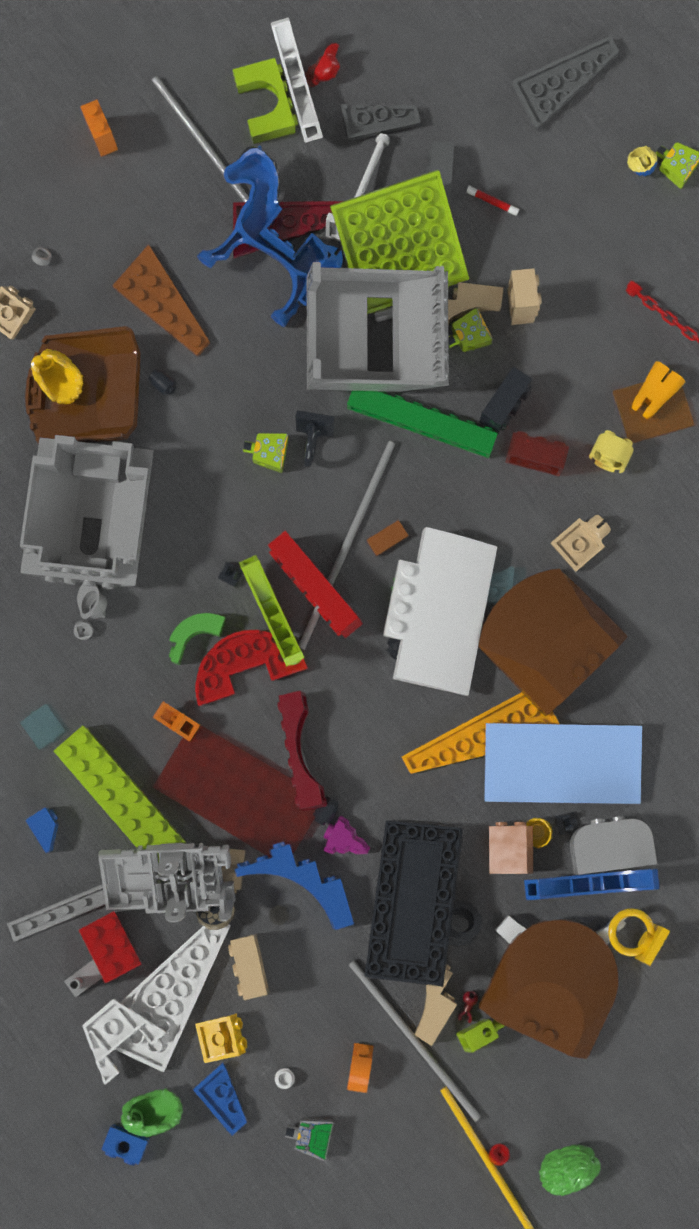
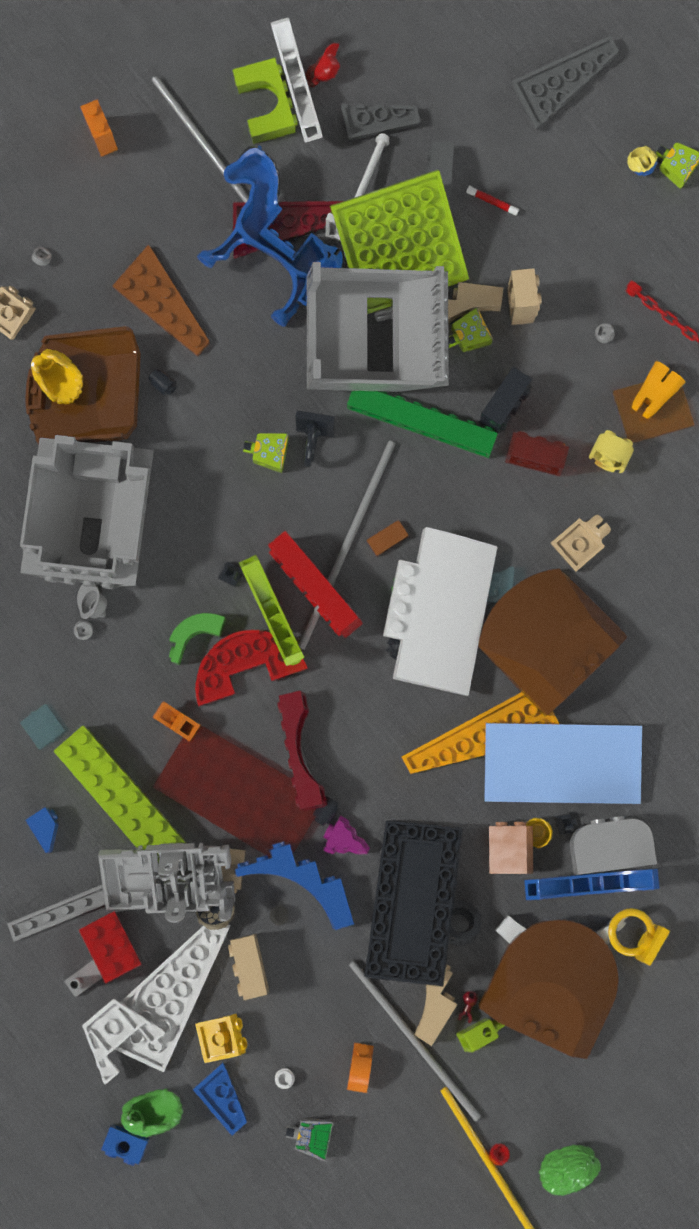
none -> light grey tile [595,324,615,343]

